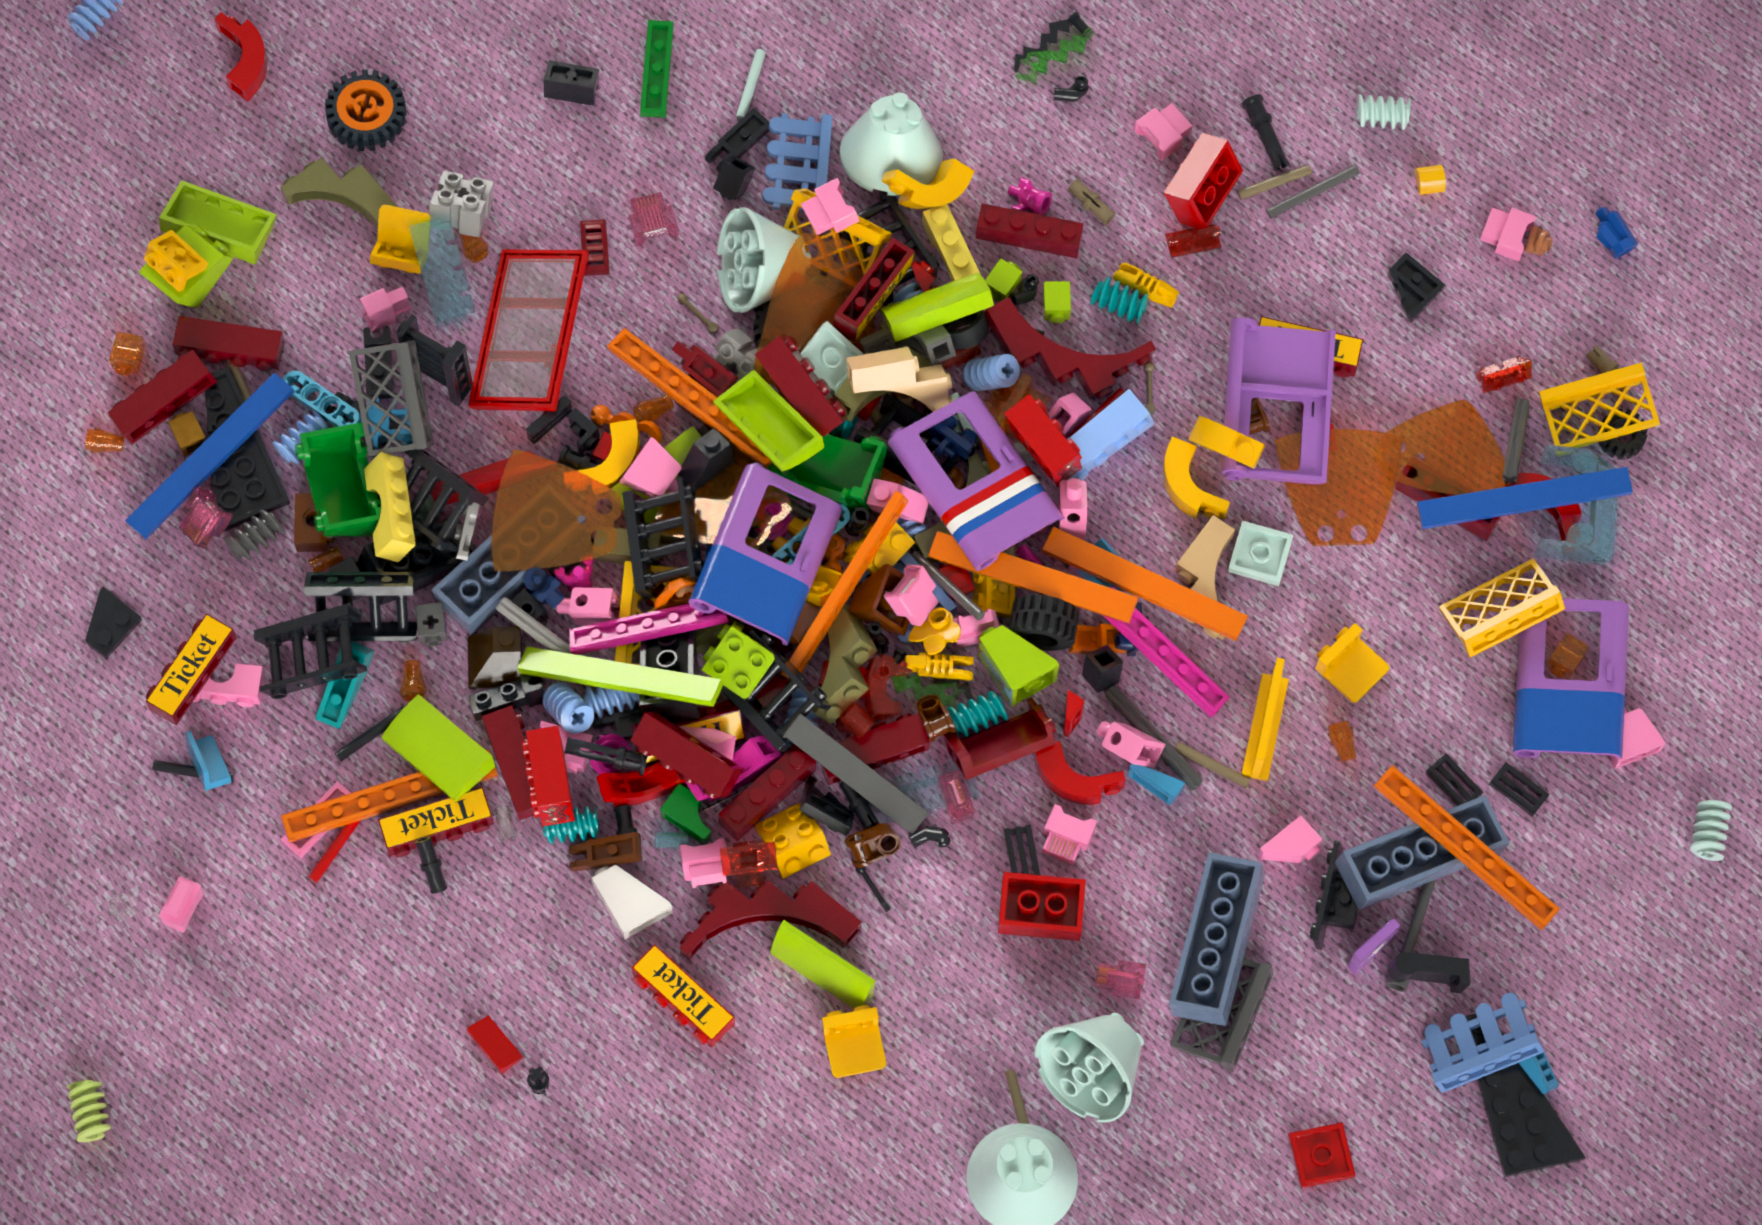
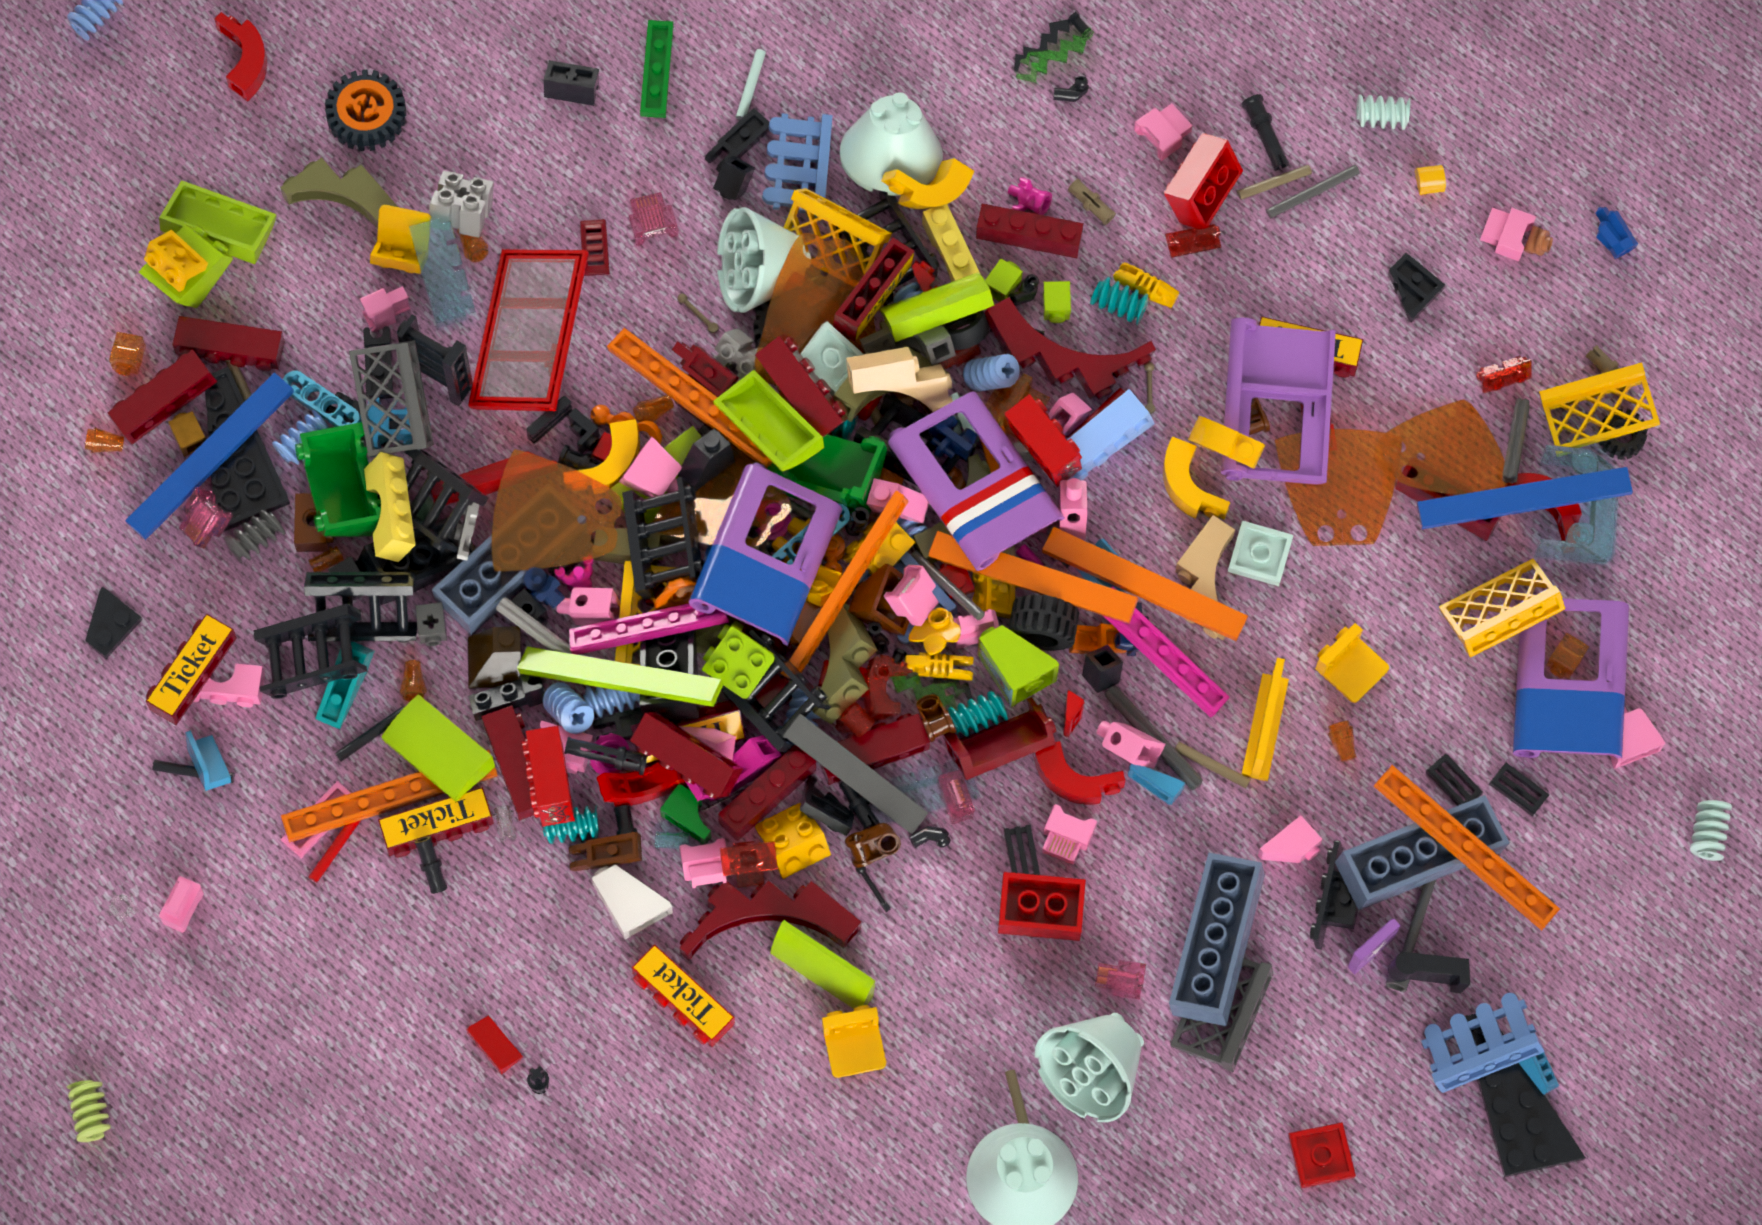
bright pink piece [801,178,860,235] -> none

